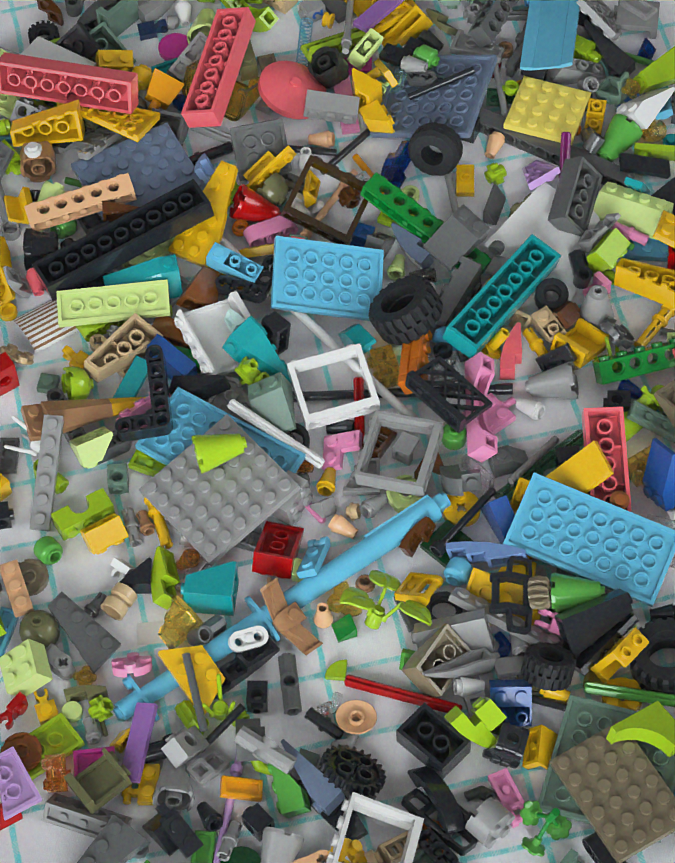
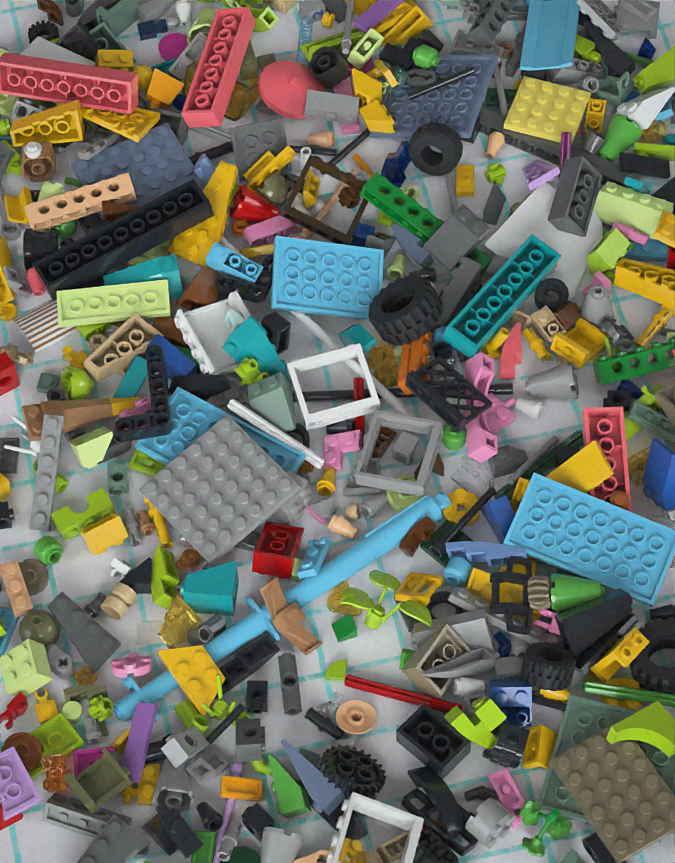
dark grey bar [182,653,208,732] -> none
lime cone [191,433,247,474] -> none
white plate [228,626,268,653] -> none
light grey piece [234,725,297,775] -> none
light nougat cone [313,603,333,629] -> none
medium nougat plate [355,574,375,593] -> none
light grey cone [401,55,428,73] -> none
olive slope [426,8,458,36] -> none
dark grey brick [439,464,482,496] -> none
dark grey hinge [488,240,505,257] -> none
lime plate [502,80,519,96] -> none
black plate [535,342,577,372] -> none
black piece [568,249,592,289] -> none
light grey slope [578,213,621,253] -> none
clear yellow plate [621,78,641,99] -> none

